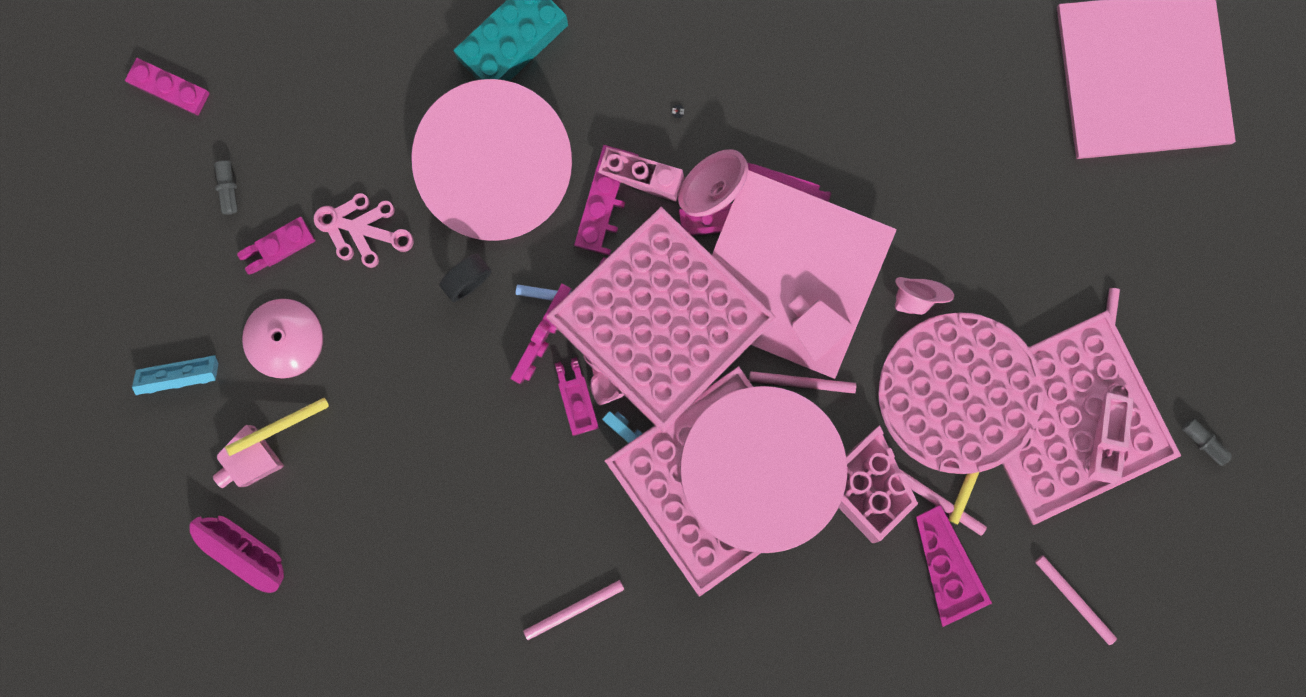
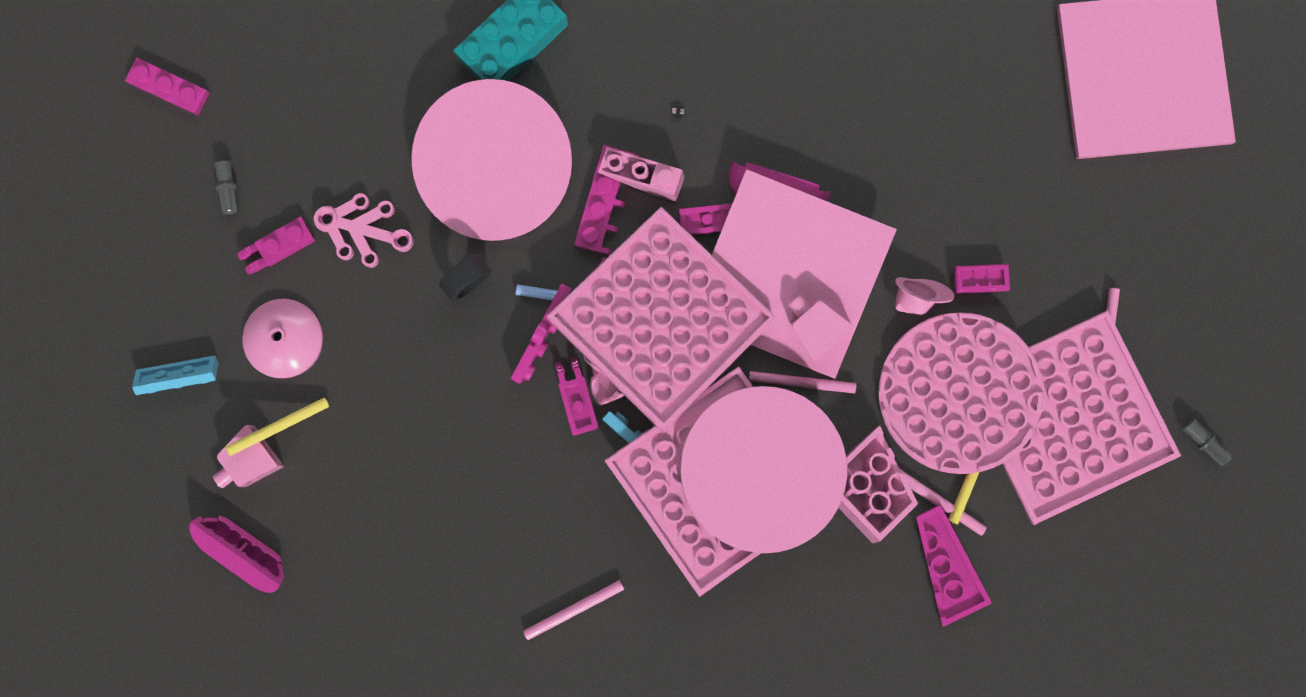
bright pink dish [678,149,748,217] -> none
bright pink bar [1035,555,1117,645] -> none
bright pink slope [1088,393,1134,484] -> none
none -> dark pink plate [953,264,1010,294]

